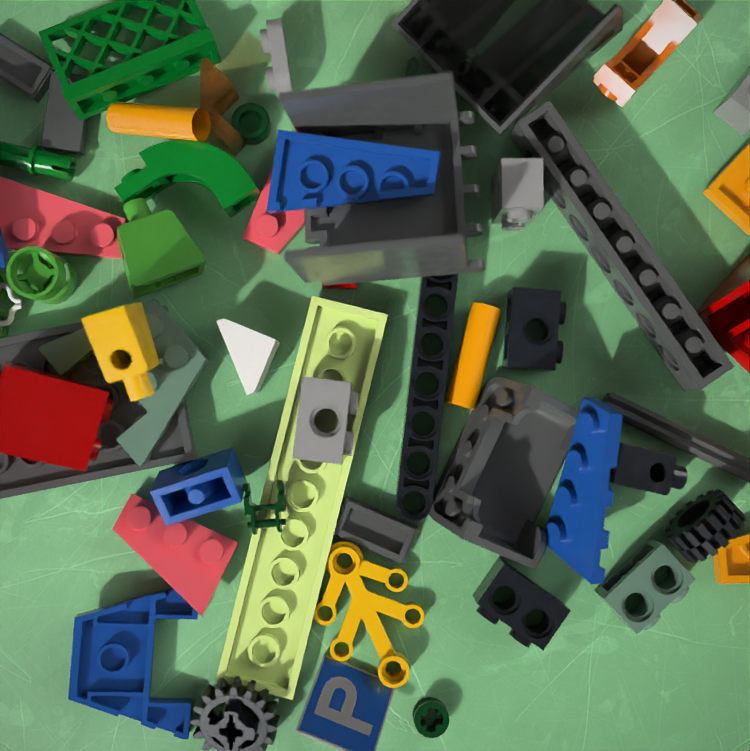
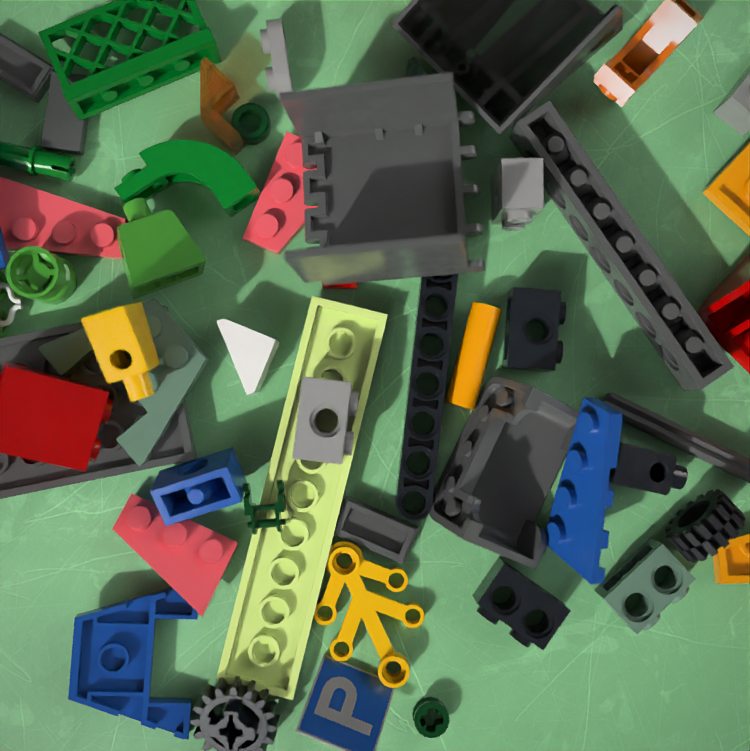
light orange piece [106,102,211,141] -> none
blue wing [266,130,441,213] -> none

